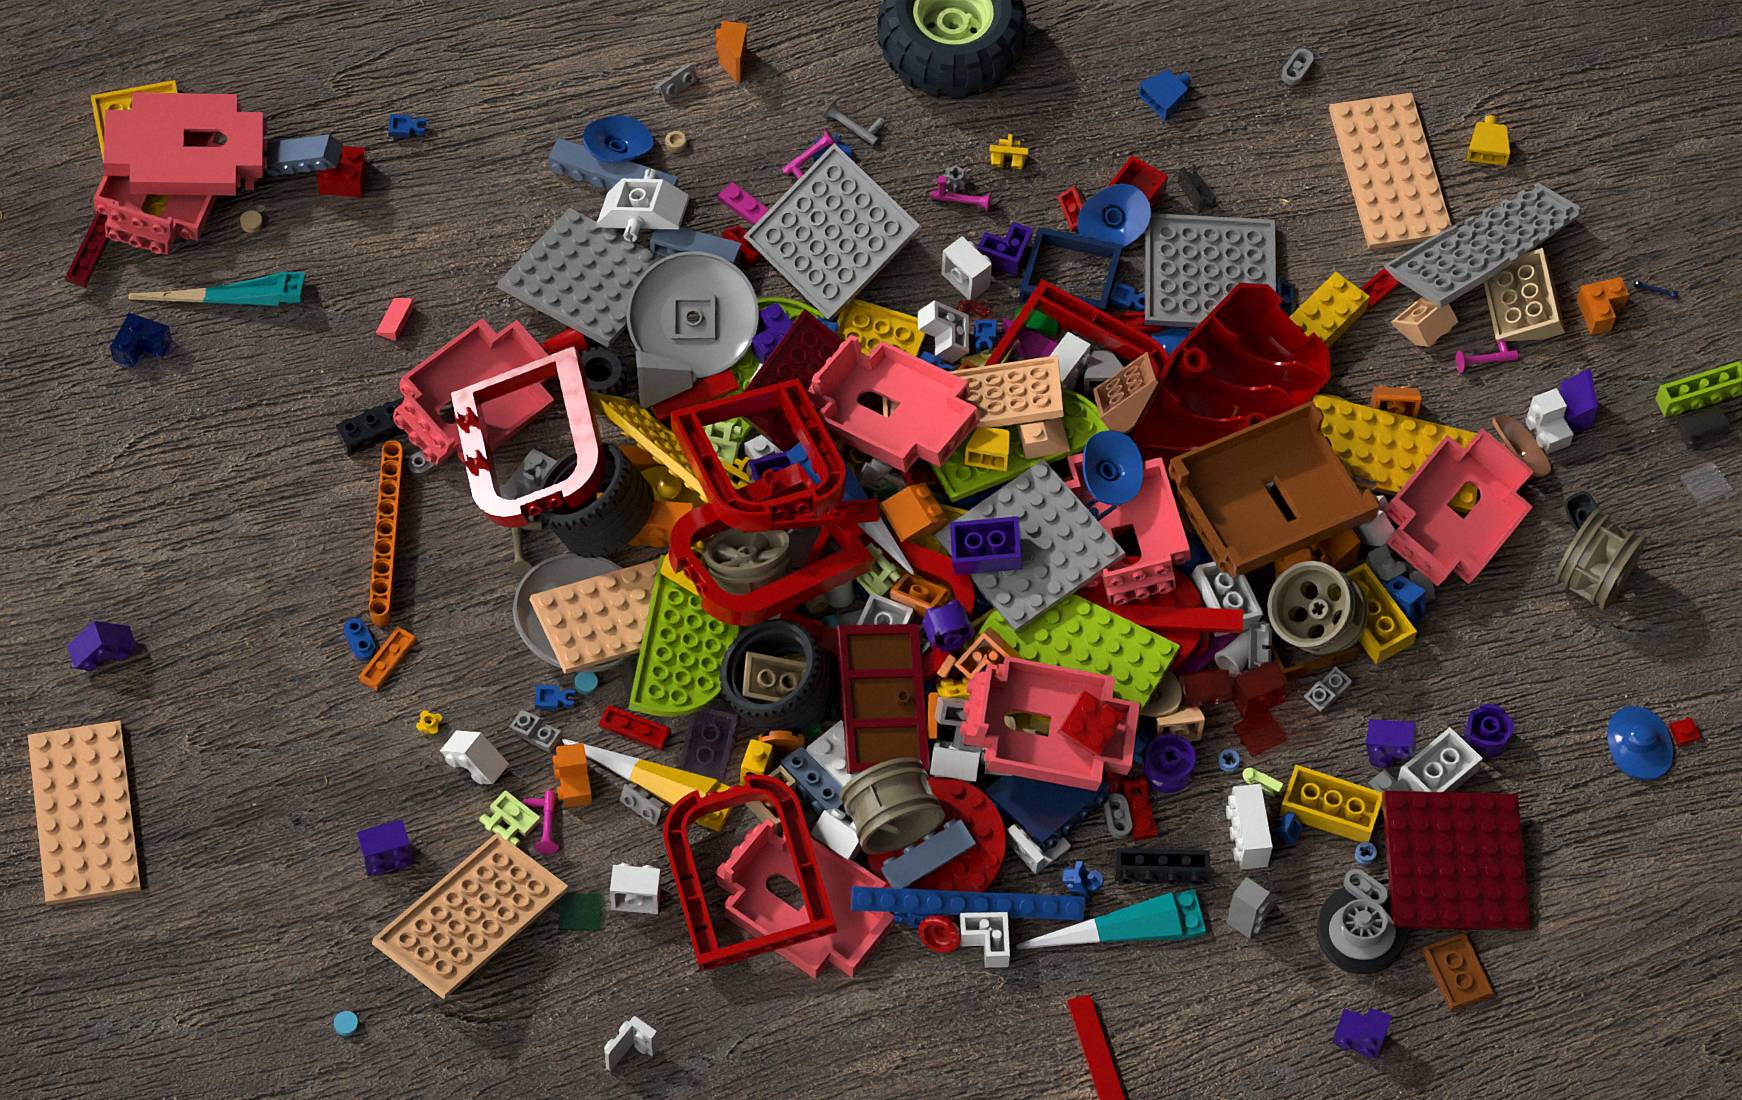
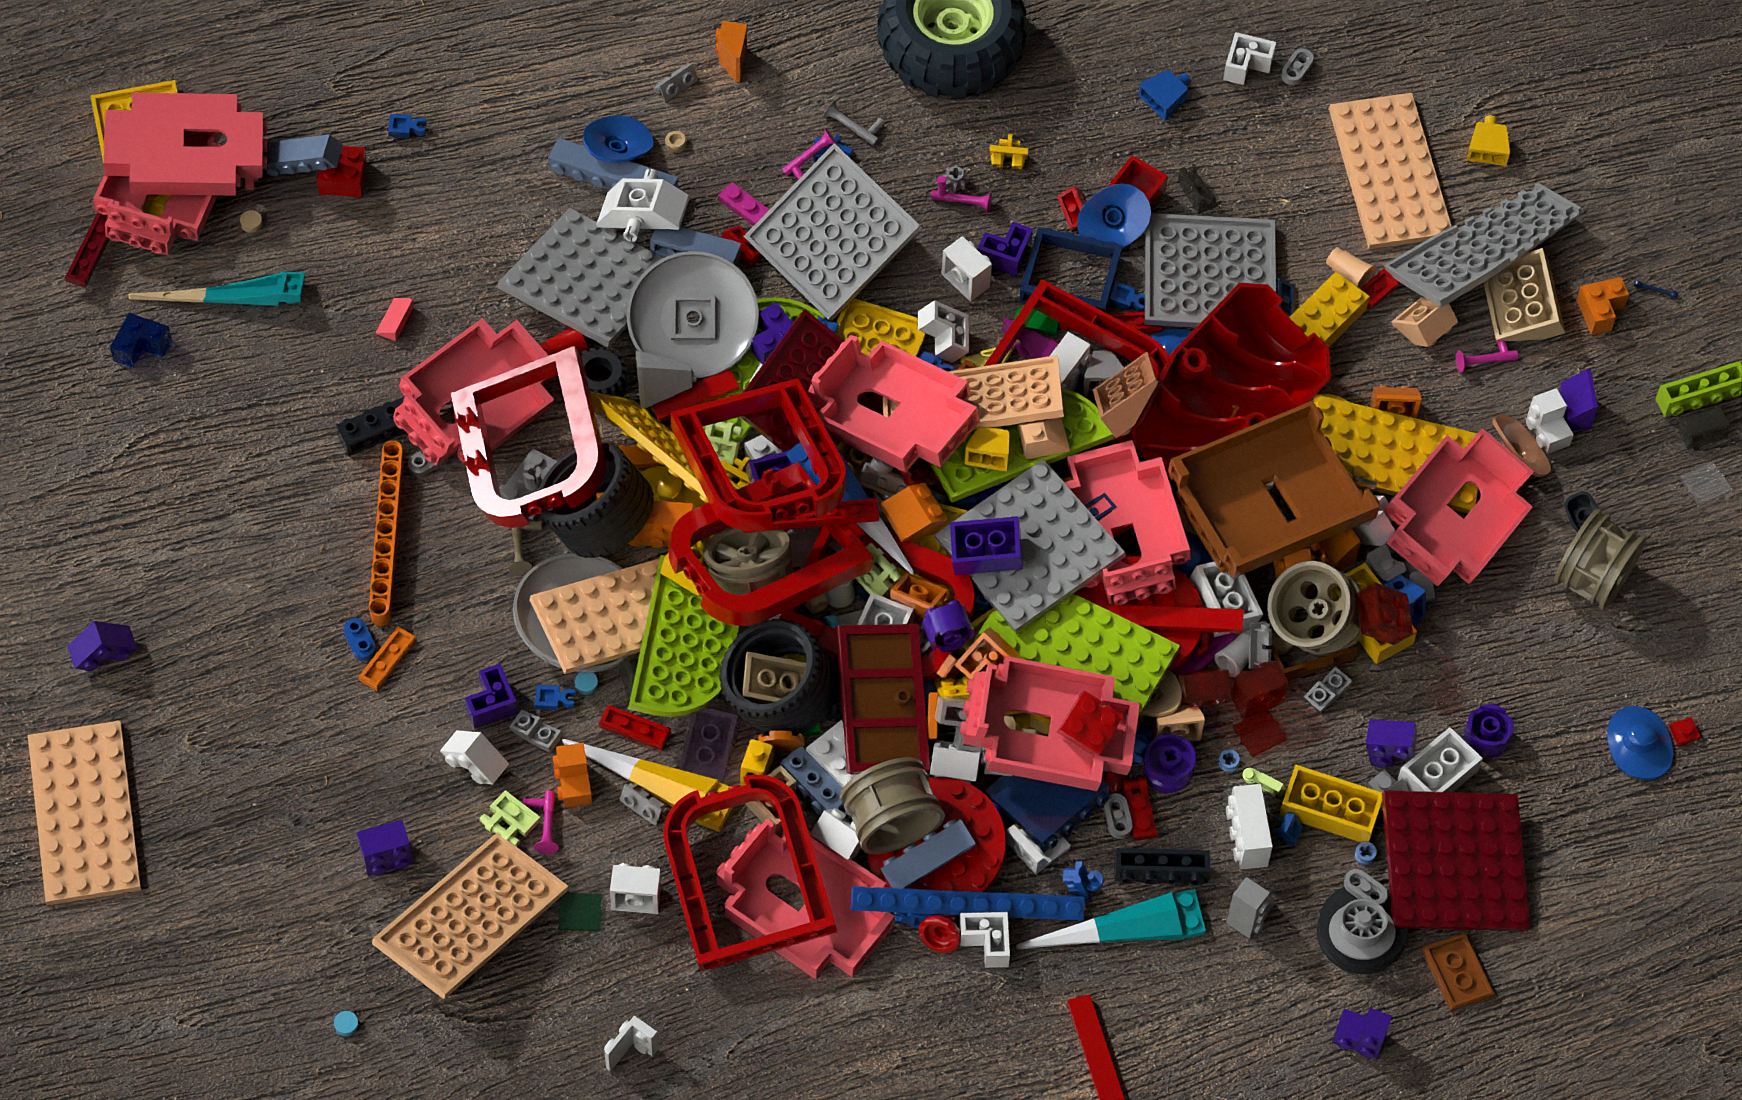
yellow plate [416,710,442,734] -> none
clear green tile [877,483,900,503] -> none
clear red arm [956,299,990,319] -> none
blue plate [974,320,997,353] -> none
blue hat [1083,430,1143,506] -> none
none -> dark purple brick [465,663,518,729]
none -> white brick [1223,32,1276,85]
none -> tan tile [1272,631,1295,655]
none -> light nougat plant [1326,247,1376,289]
none -> clear red brick [1356,582,1413,645]

